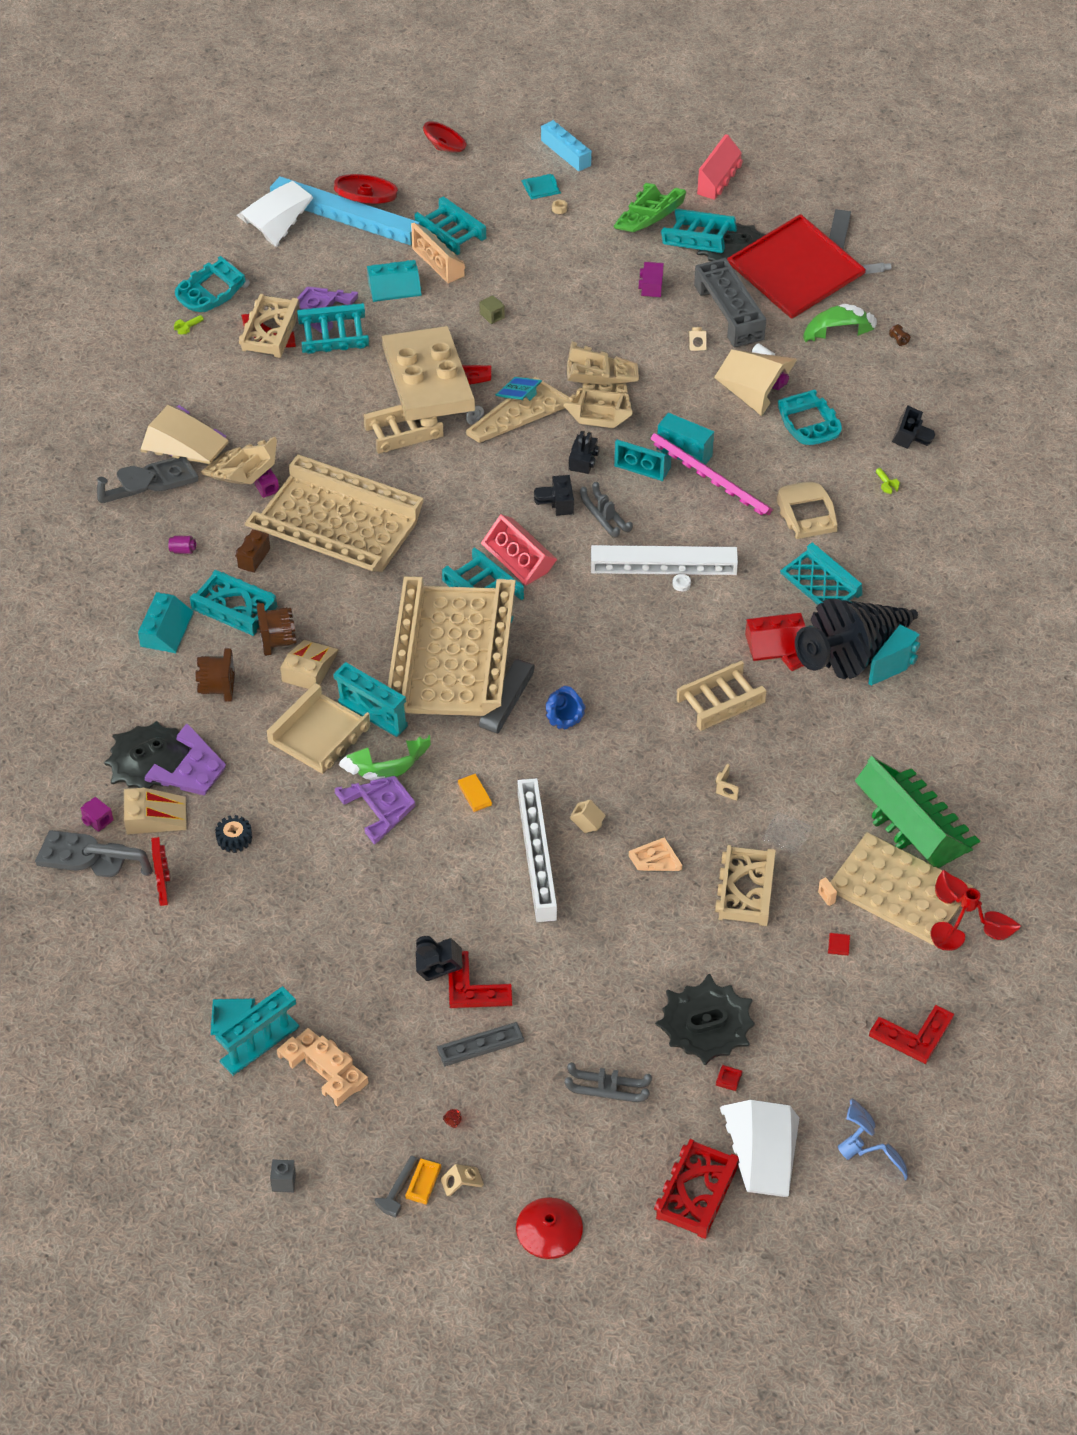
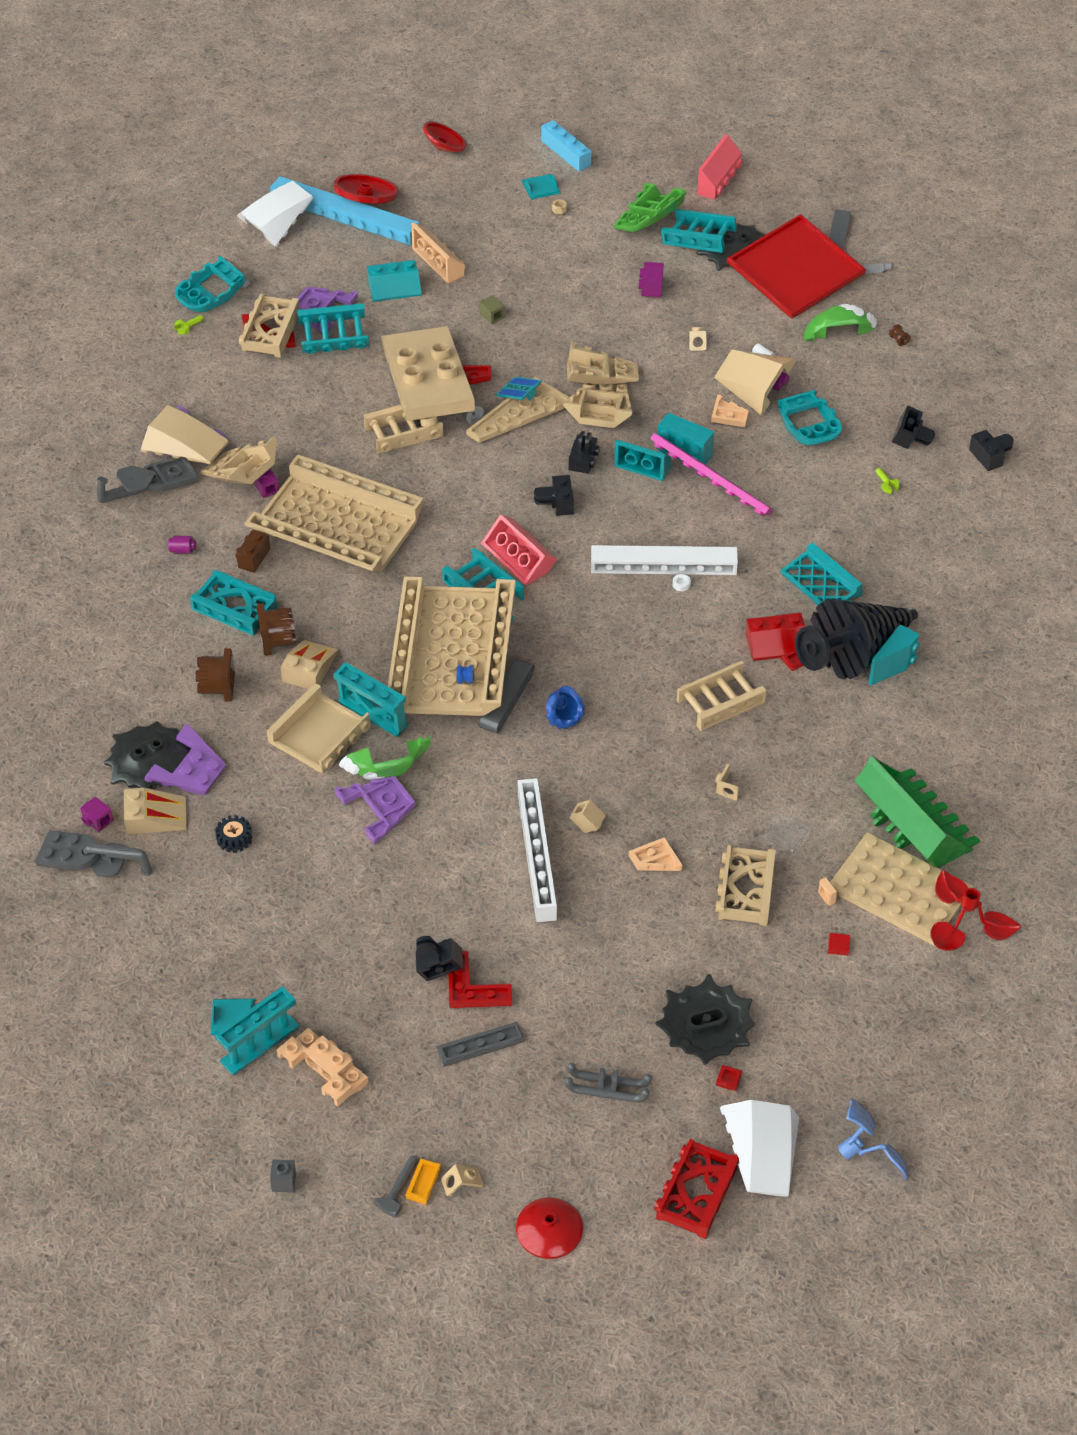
teal slope [138,592,194,653] -> none
red wing [151,837,170,906] -> none
teal fence [415,196,487,255] -> none
clear red hinge [443,1109,462,1128] -> none
light orange tile [458,774,492,812] -> none
dark grey piece [580,482,633,538] -> none
dark grey plate [694,258,766,348] -> none
tan slope [777,482,837,539] -> none
red plate [869,1005,954,1064] -> none
none -> blue wheel [457,665,475,684]
none -> light nougat wing [711,395,749,427]
none -> black brick [969,430,1014,471]

